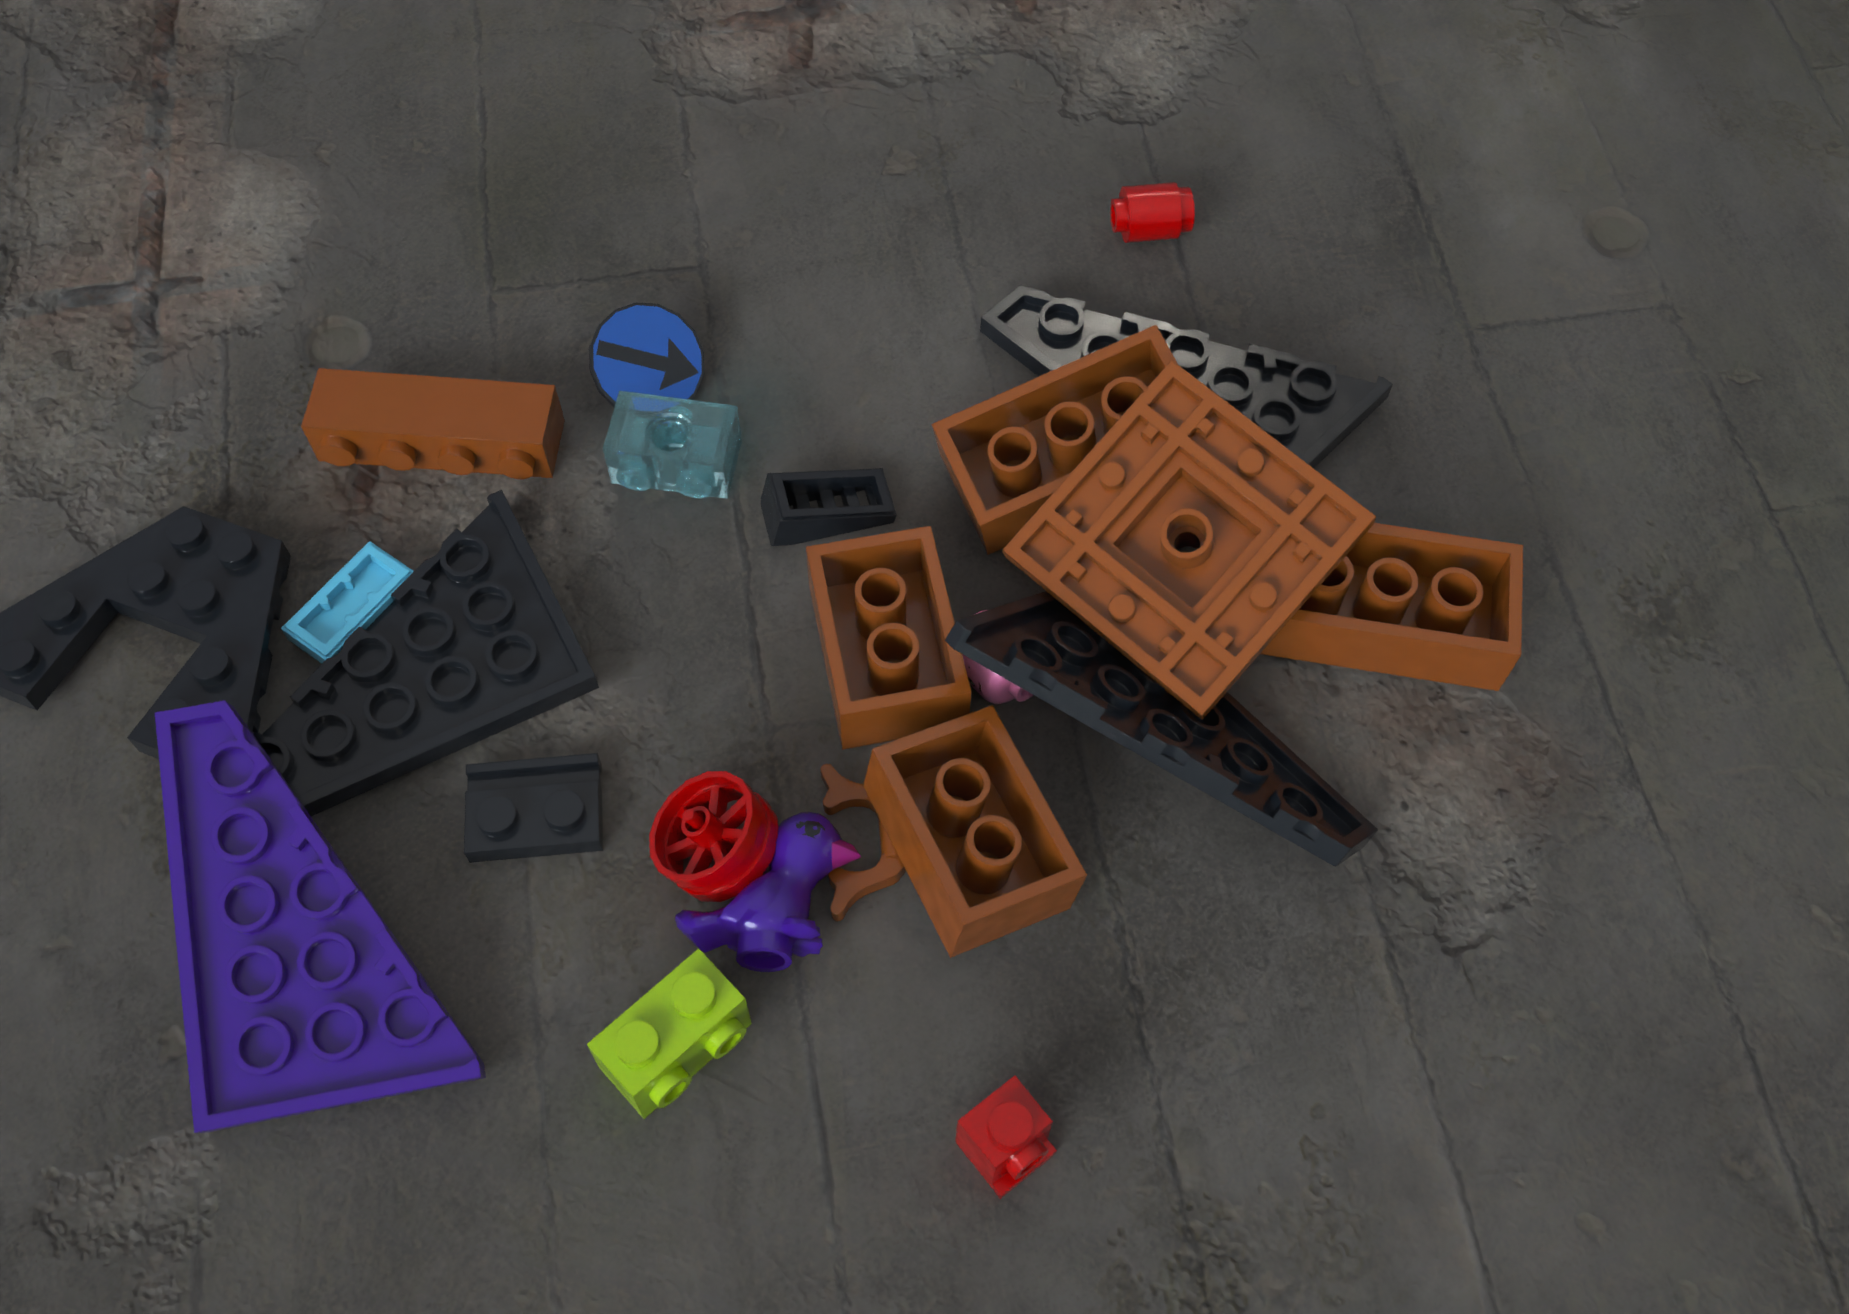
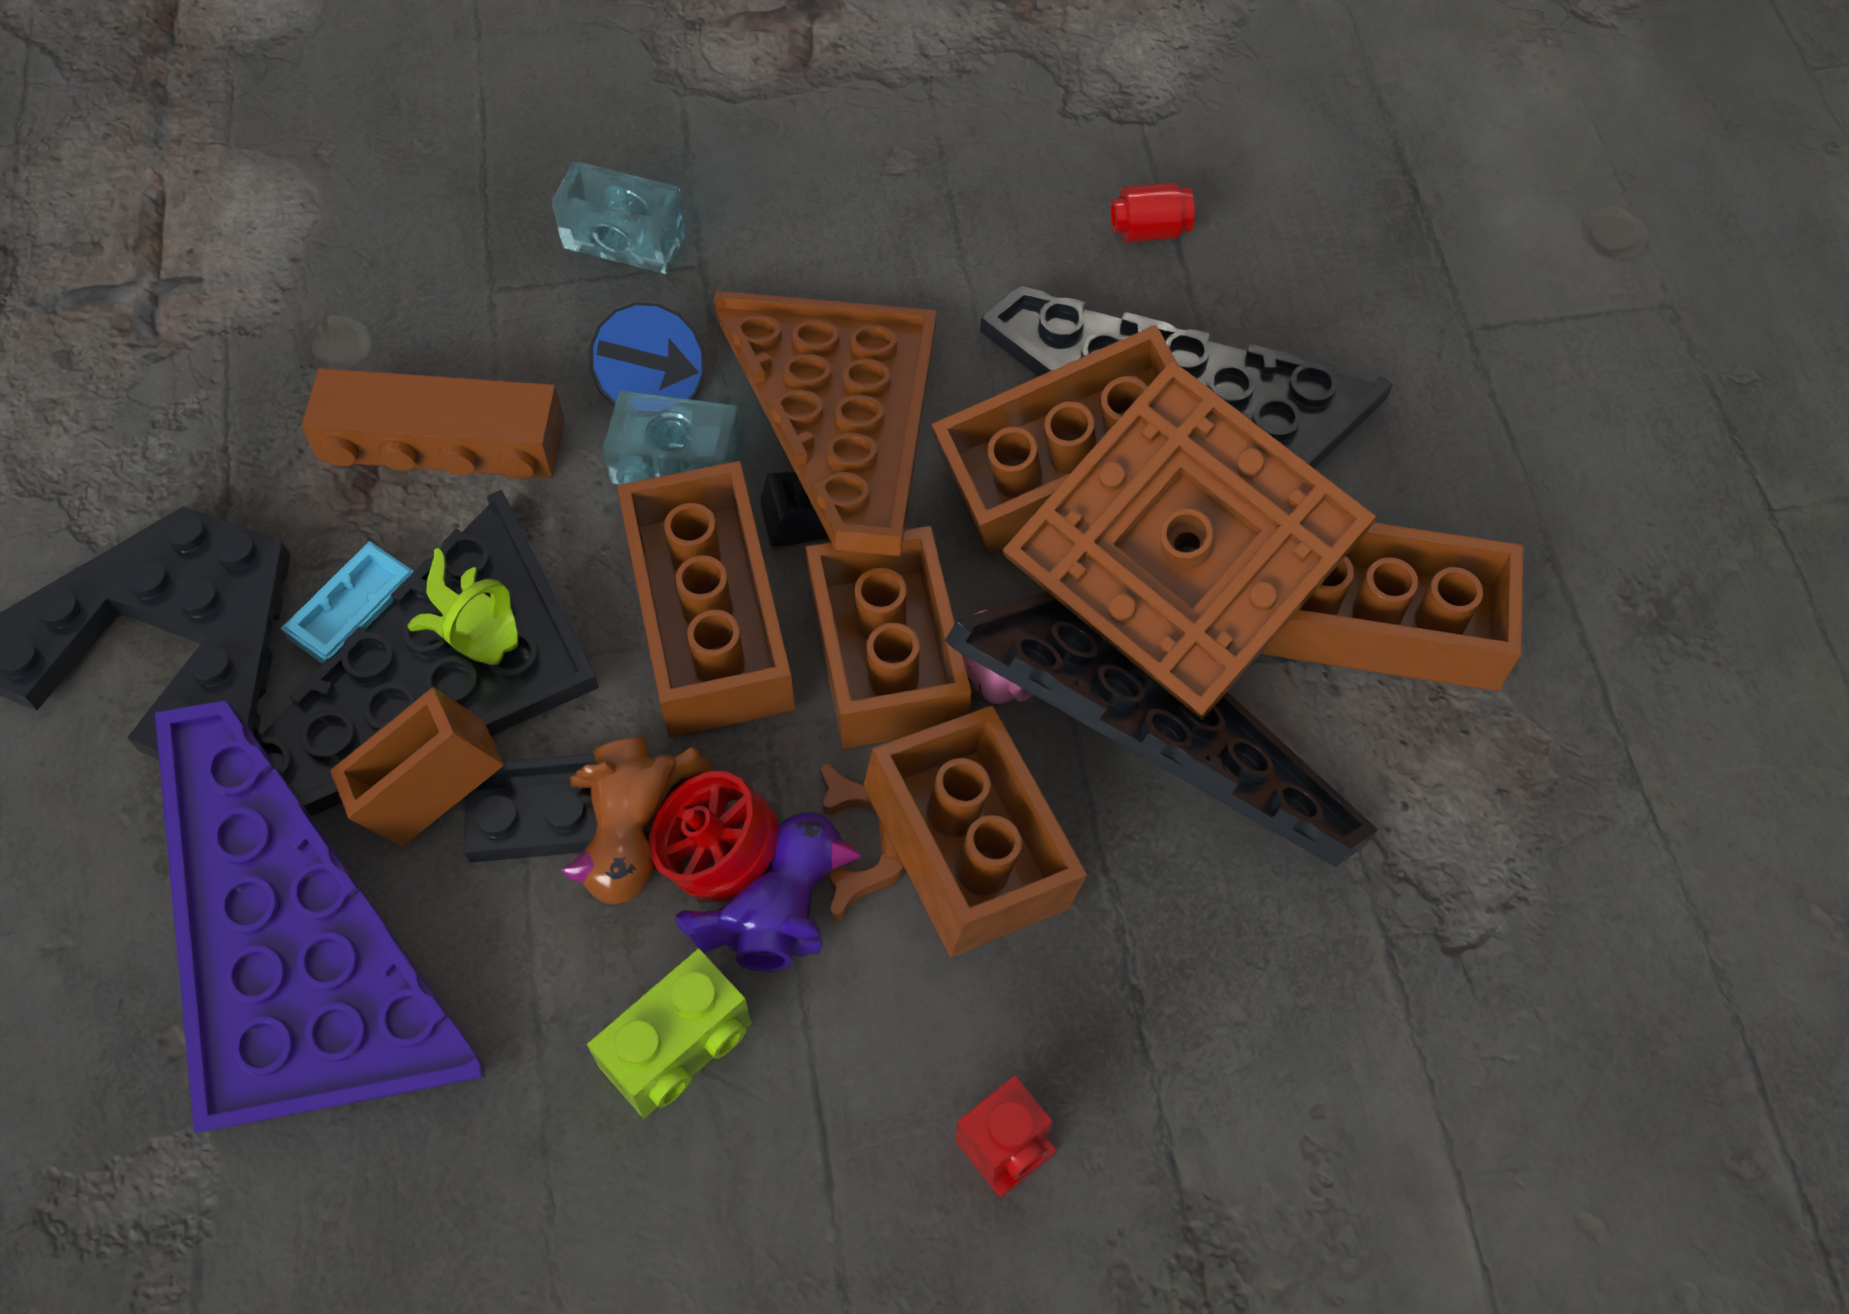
none -> dark orange brick [330,687,504,847]
none -> lime piece [407,548,518,665]
none -> clear light blue brick [551,161,686,274]
none -> dark orange animal [561,737,713,905]
none -> dark orange brick [617,461,795,738]
none -> dark orange wing [714,291,937,556]

